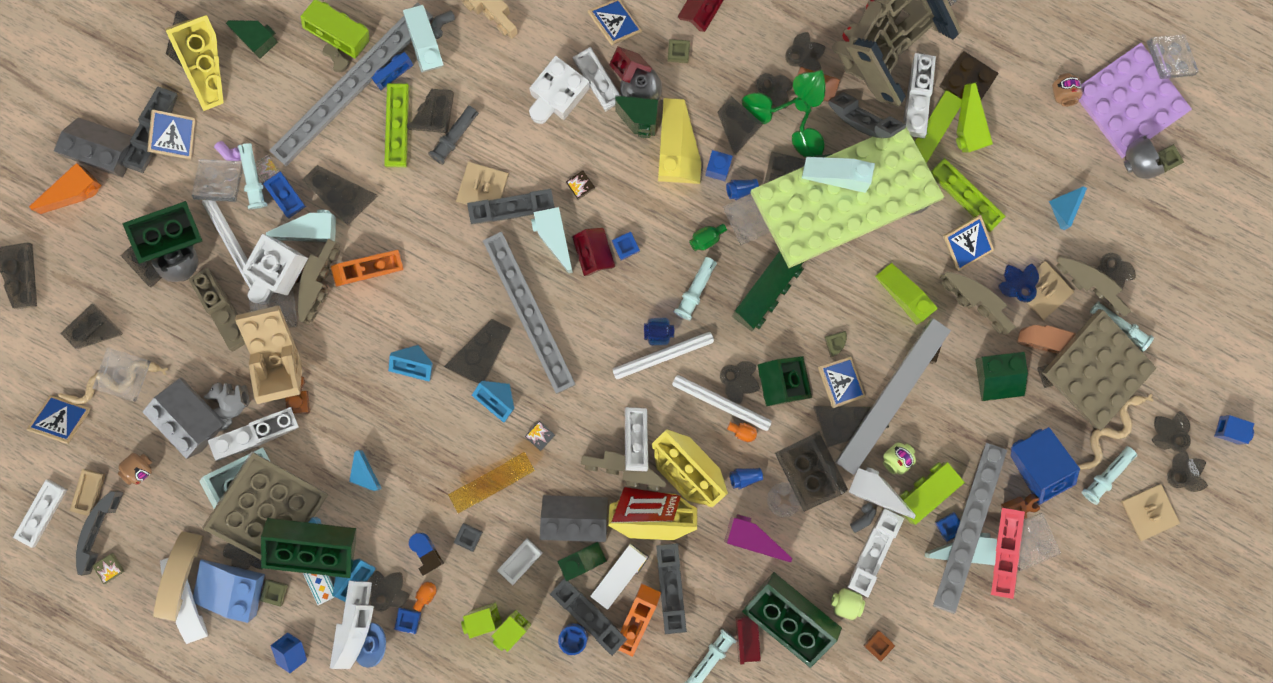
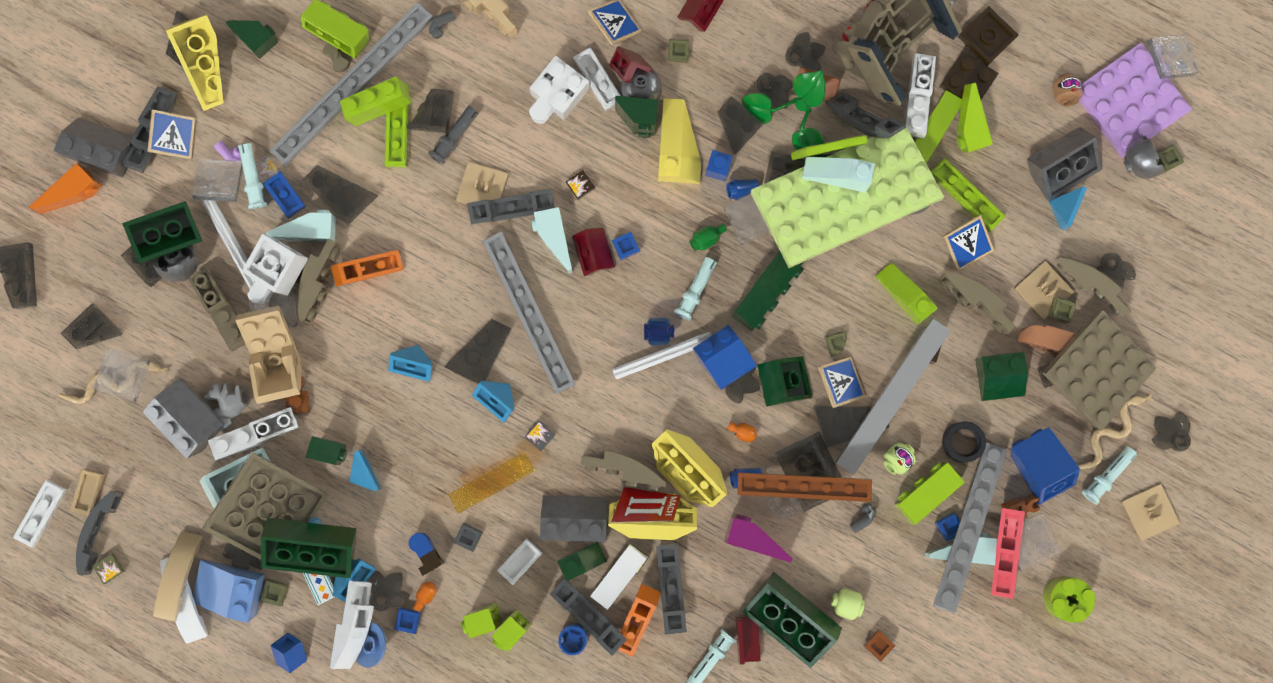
piece [27,395,90,444] -> none
medium nougat head [118,453,152,485] -> none
blue plate [371,52,413,91] -> none
light aqua slope [403,5,443,73] -> none
white tile [625,407,648,471] -> none
white axle [672,375,772,431] -> none
white slope [848,508,904,597] -> none
white slope [849,467,916,519] -> none
clear blue plate [998,264,1039,303] -> none
light aqua pin [1090,301,1154,352] -> none
clear smoke plate [1167,450,1208,492] -> none
blue brick [1214,415,1255,445] -> none
none -> dark green slope [305,436,348,465]
none -> lime brick [340,76,412,127]
none -> blue slope [693,324,757,390]
none -> dark orange plate [737,472,872,502]
none -> lime tile [791,135,868,160]
none -> black tyre [942,421,986,463]
none -> dark brown plate [958,6,1019,66]
none -> flat silver slope [1027,127,1102,201]
none -> lime brick [1043,576,1096,623]
none -> olive tile [1048,297,1076,323]

